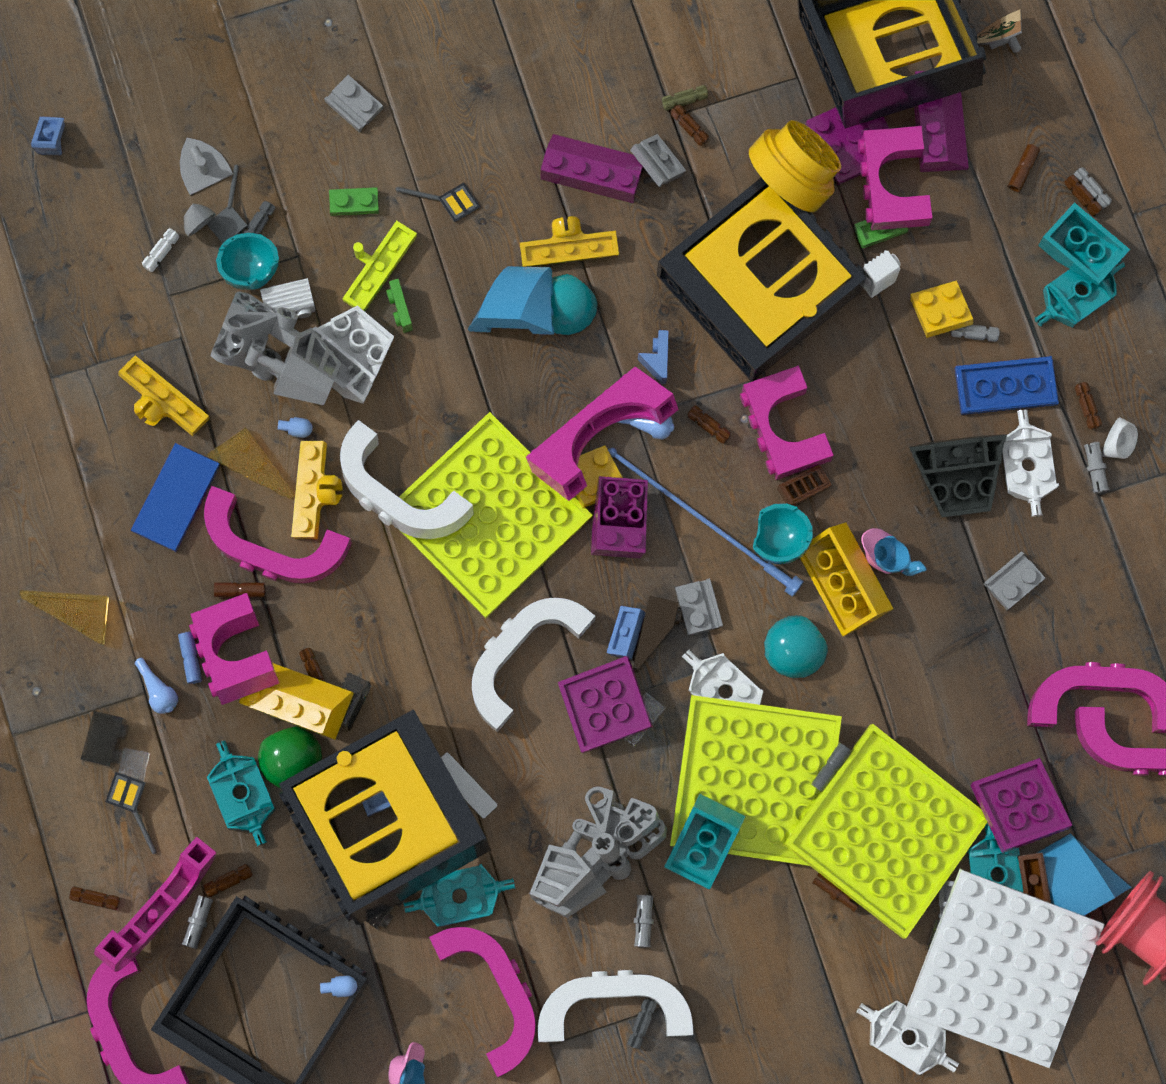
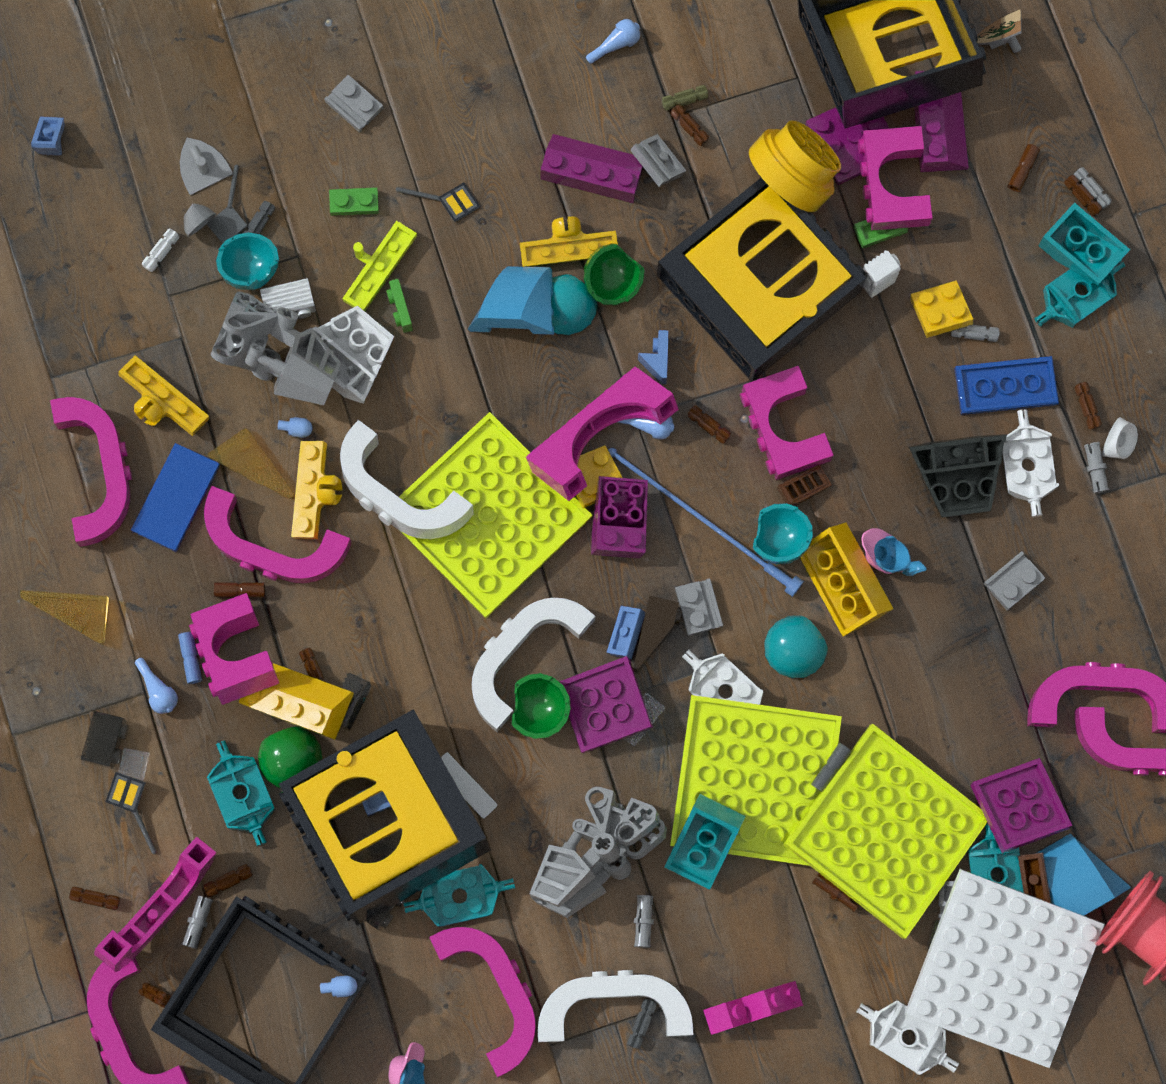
none -> dark pink arch [50,397,132,547]
none -> reddish brown axle [139,982,171,1008]
none -> green cylinder [512,673,570,739]
none -> green cylinder [583,243,645,305]
none -> light blue piece [586,19,640,64]
none -> dark pink arch [703,981,803,1035]

